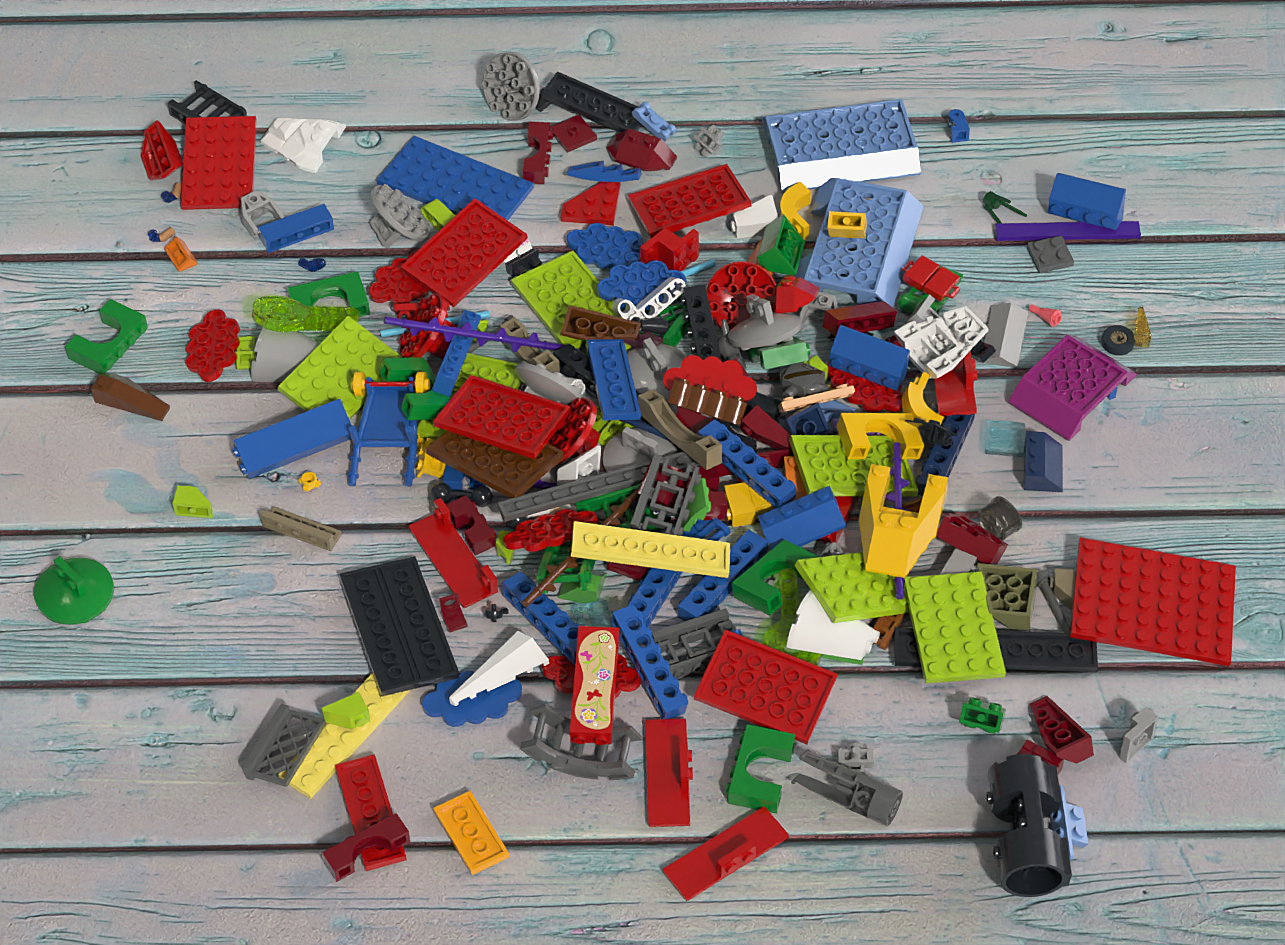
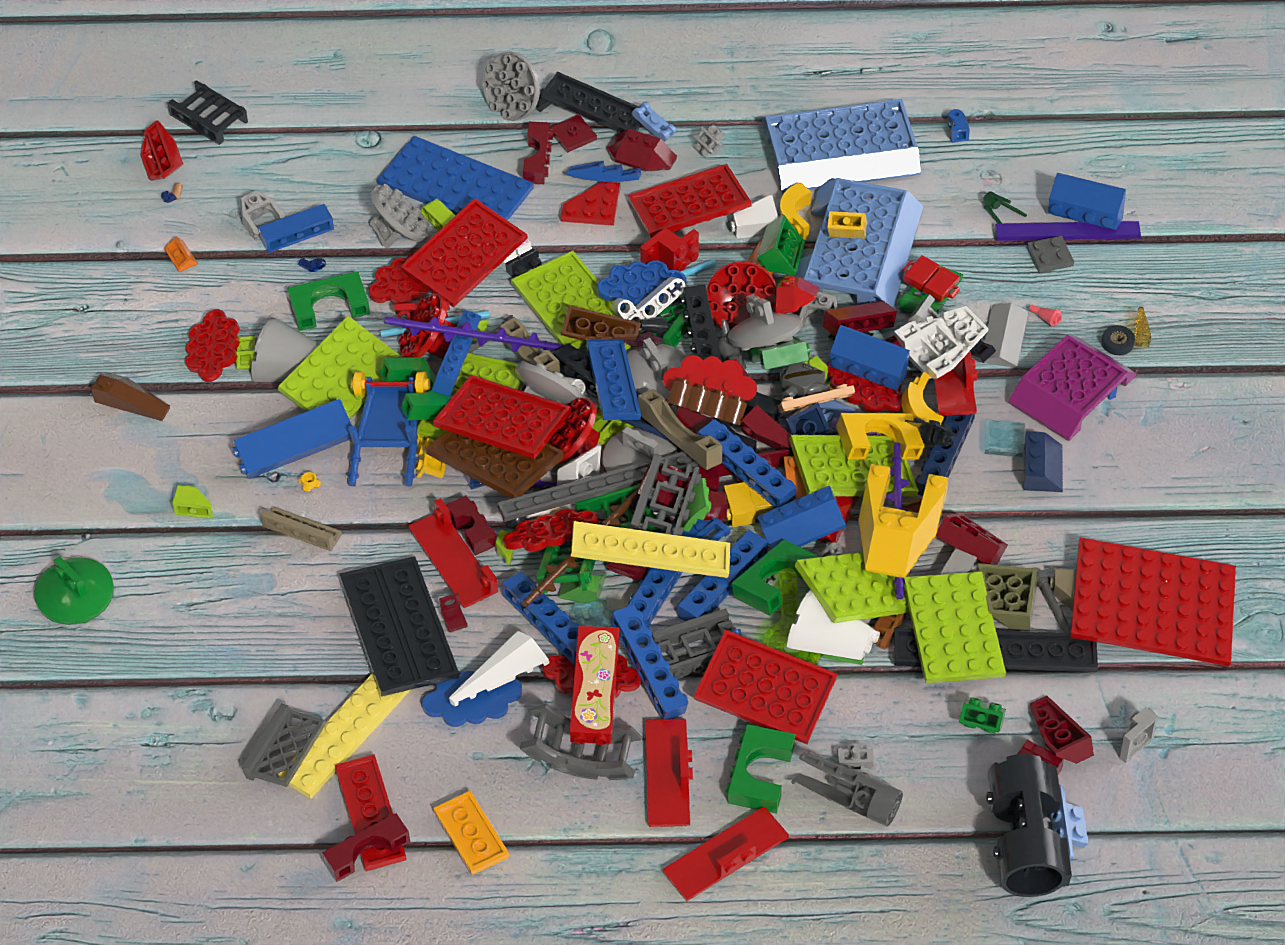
green arch [65,299,148,374] -> none
arm [148,227,175,242] -> none
red plate [181,116,257,210] -> none
clear neon green beam [251,296,360,332] -> none
white wedge [260,118,346,173] -> none
lime slope [321,692,370,729] -> none
black piece [430,482,493,507] -> none
blue slope [443,464,464,491] -> none
black piece [484,604,509,622] -> none
blue plate [566,223,643,269] -> none
clear smoke wheel [978,496,1022,541] -> none

